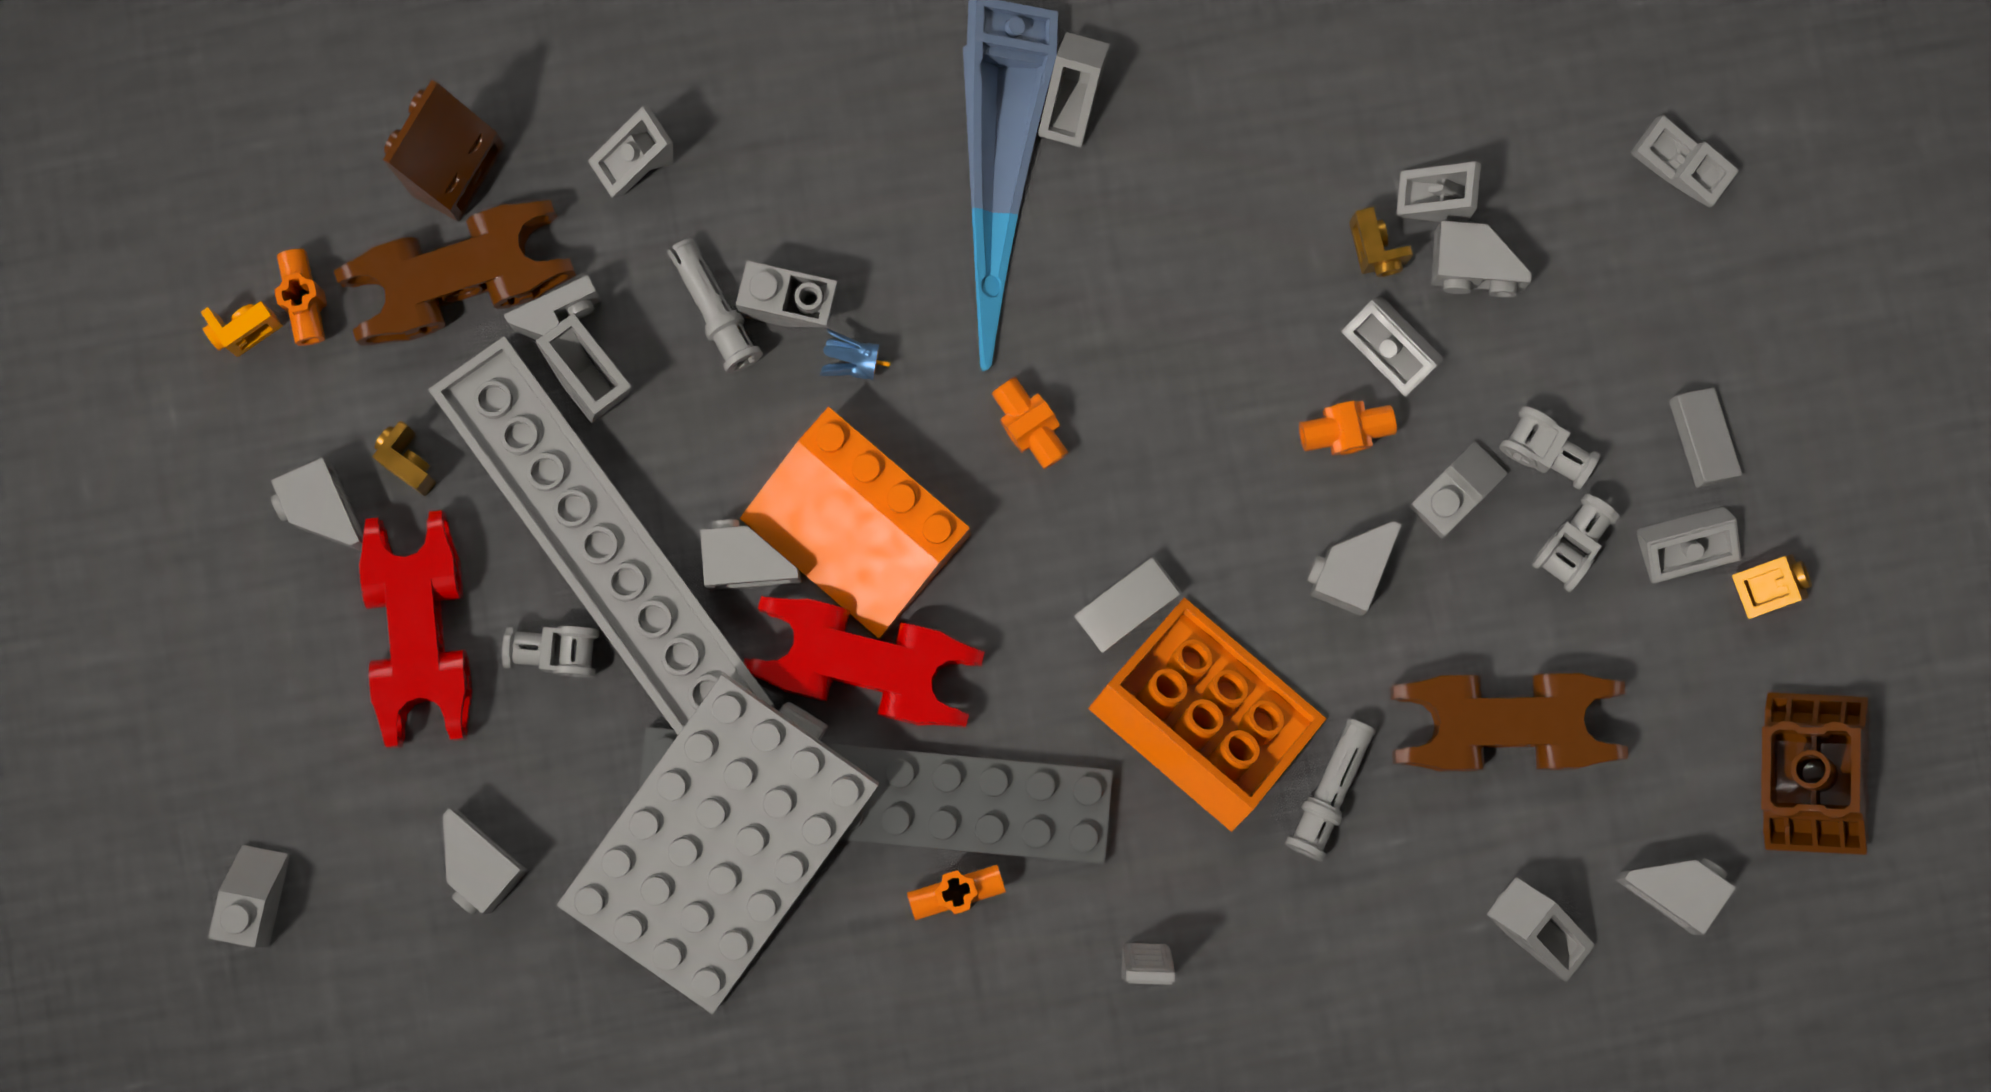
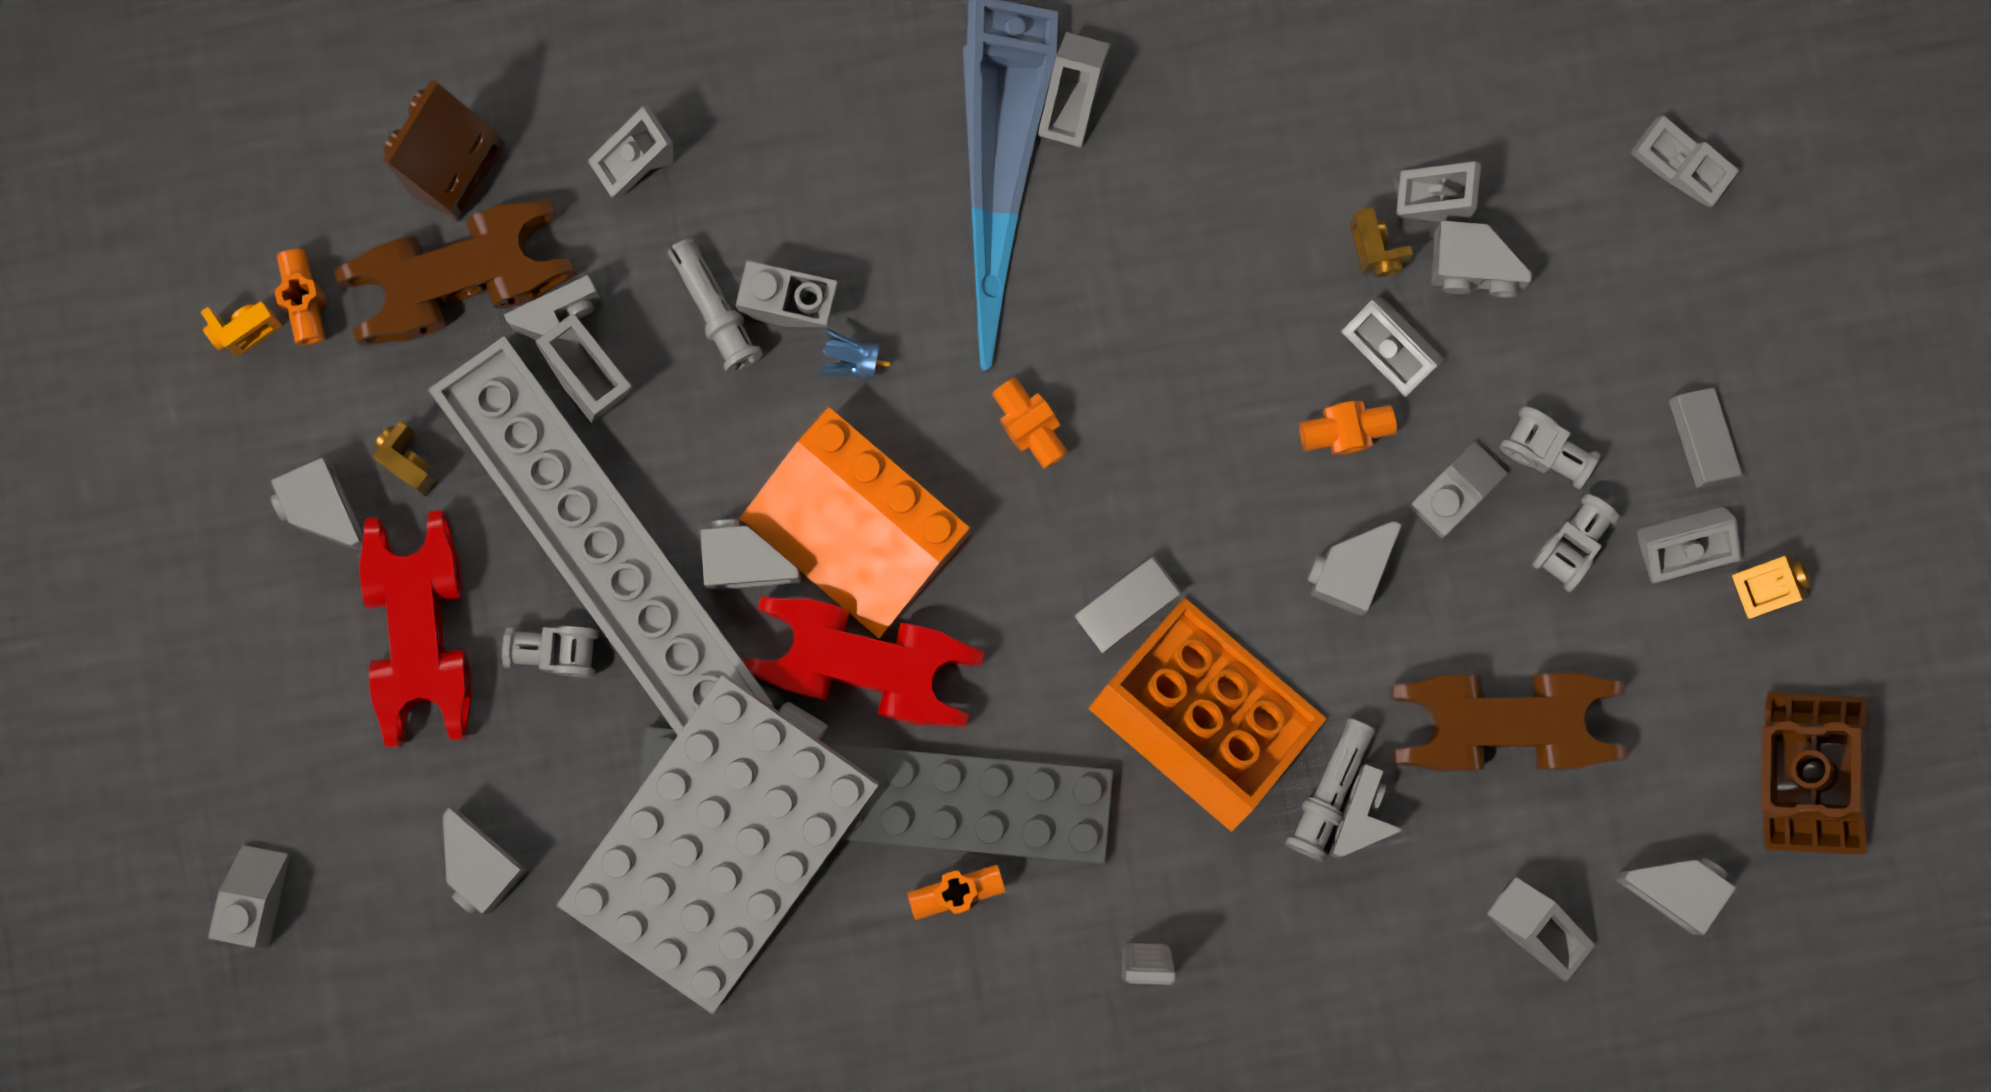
none -> light grey slope [1327,764,1402,858]

